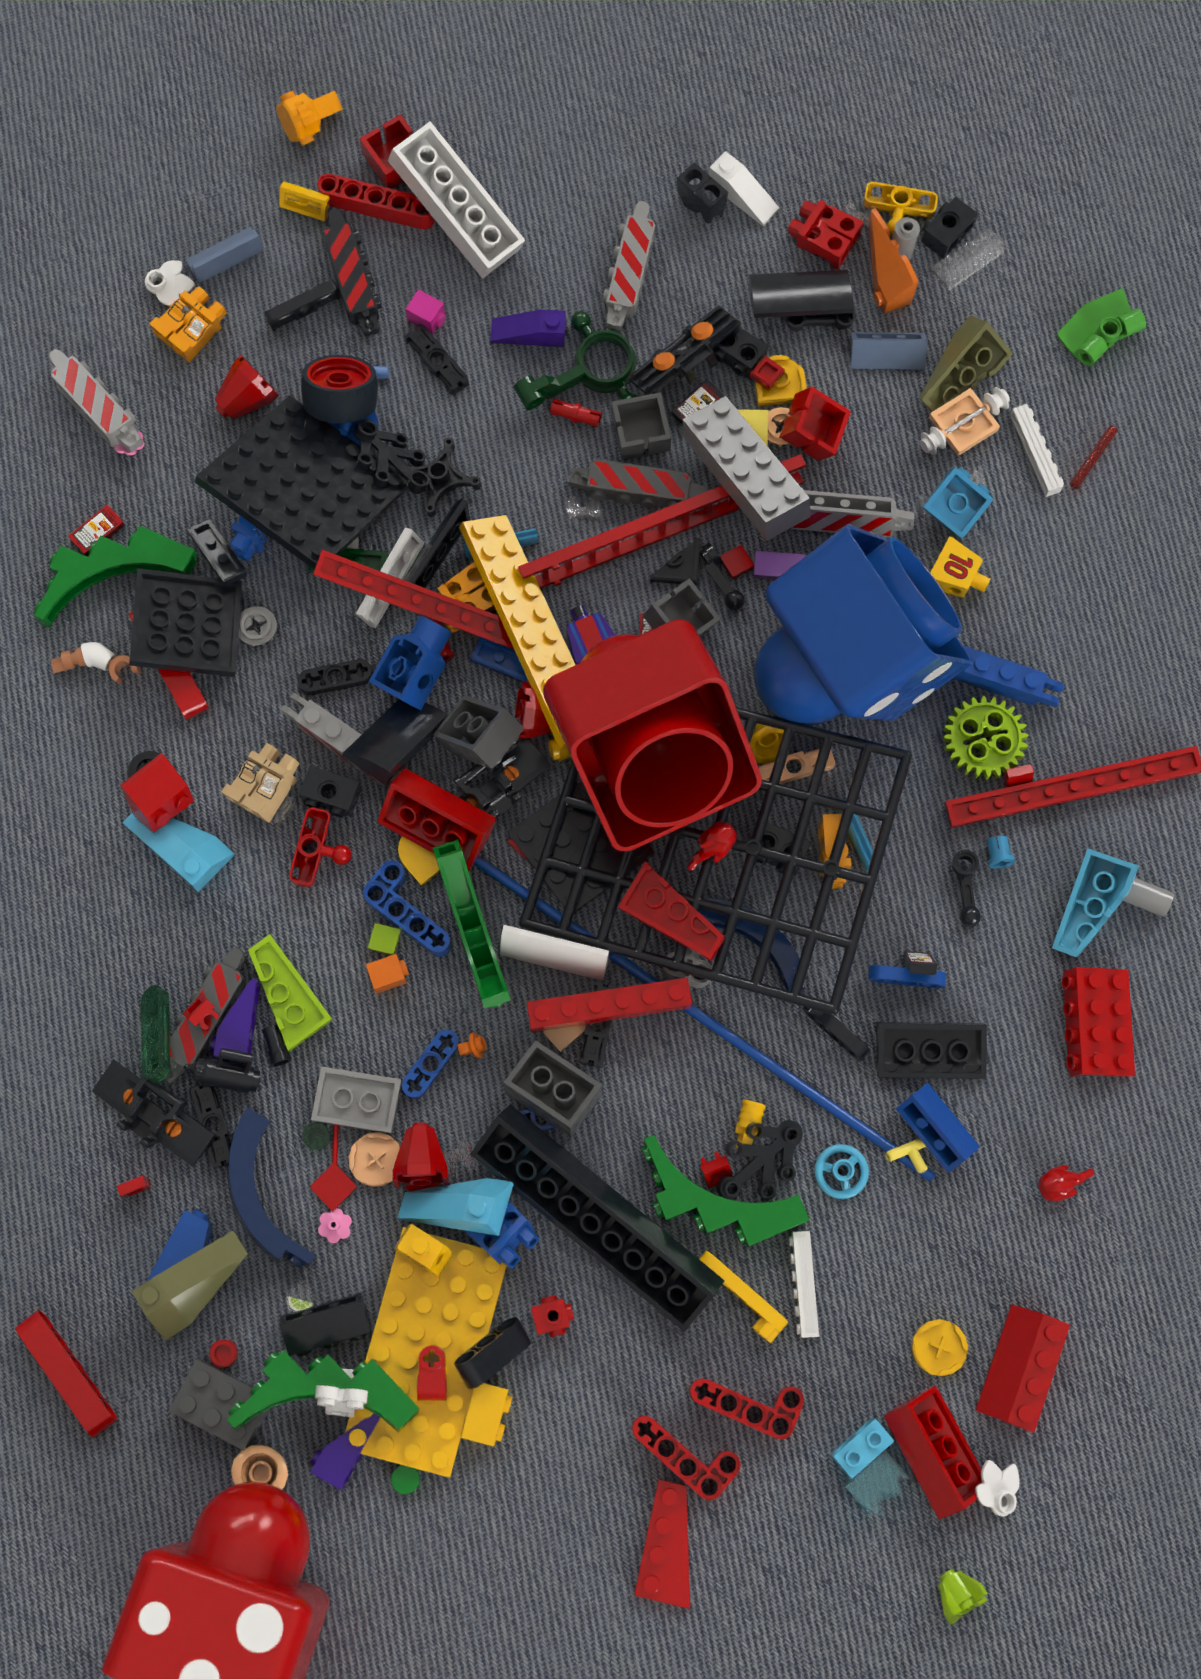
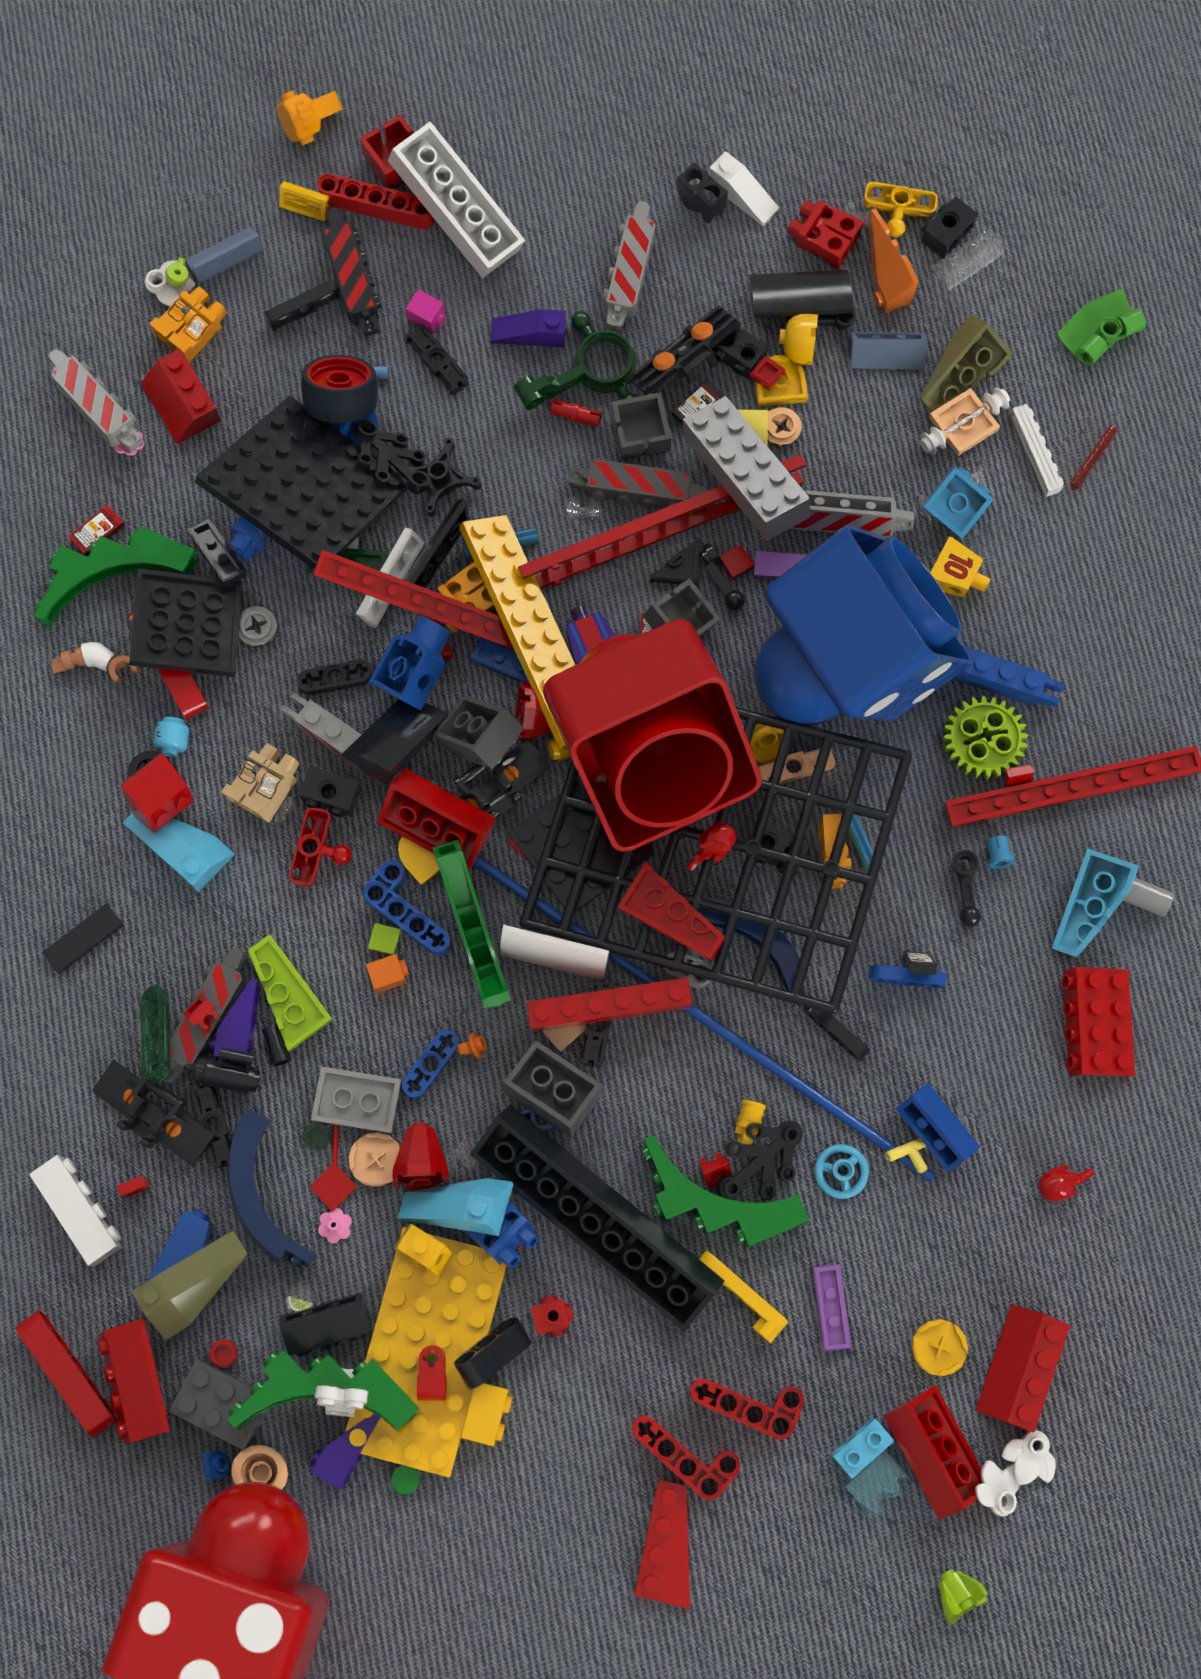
red cone [214,355,279,420] -> none
red piece [780,386,851,461] -> none
white piece [789,1231,819,1338] -> none
black slope [876,1022,987,1079] -> none
light grey brick [892,217,920,261] -> none
none -> white brick [29,1155,122,1267]
none -> black tile [42,903,124,975]
none -> red slope [97,1318,170,1445]
none -> red slope [141,348,221,444]
none -> medium azure head [153,717,190,757]
none -> lime piece [165,257,189,287]
none -> blue plate [200,1450,229,1483]
none -> yellow cylinder [779,314,818,366]
none -> medium lavender tile [812,1264,852,1352]
none -> white plate [1002,1430,1056,1485]

